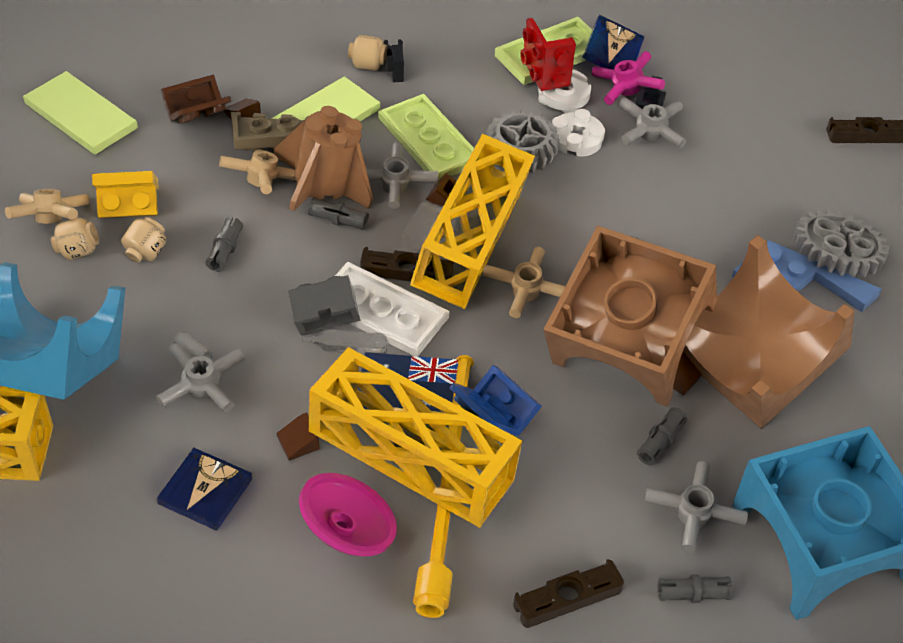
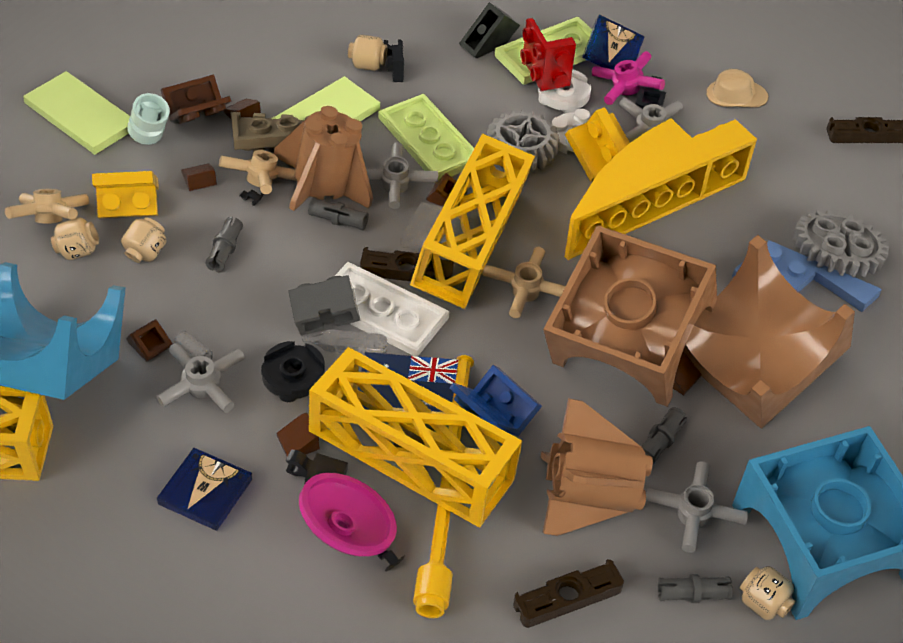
none -> reddish brown slope [126,319,173,362]
none -> light aqua wheel [128,93,170,145]
none -> reddish brown slope [181,163,217,191]
none -> black piece [239,190,264,206]
none -> black plate [261,341,325,402]
none -> black plate [286,449,348,485]
none -> black piece [378,550,405,571]
none -> pearl dark grey slope [459,2,520,58]
none -> medium nougat brick [540,398,653,536]
none -> yellow slope [564,118,757,260]
none -> yellow bracket [565,107,630,182]
none -> tan piece [706,69,768,108]
none -> tan head [740,566,796,620]

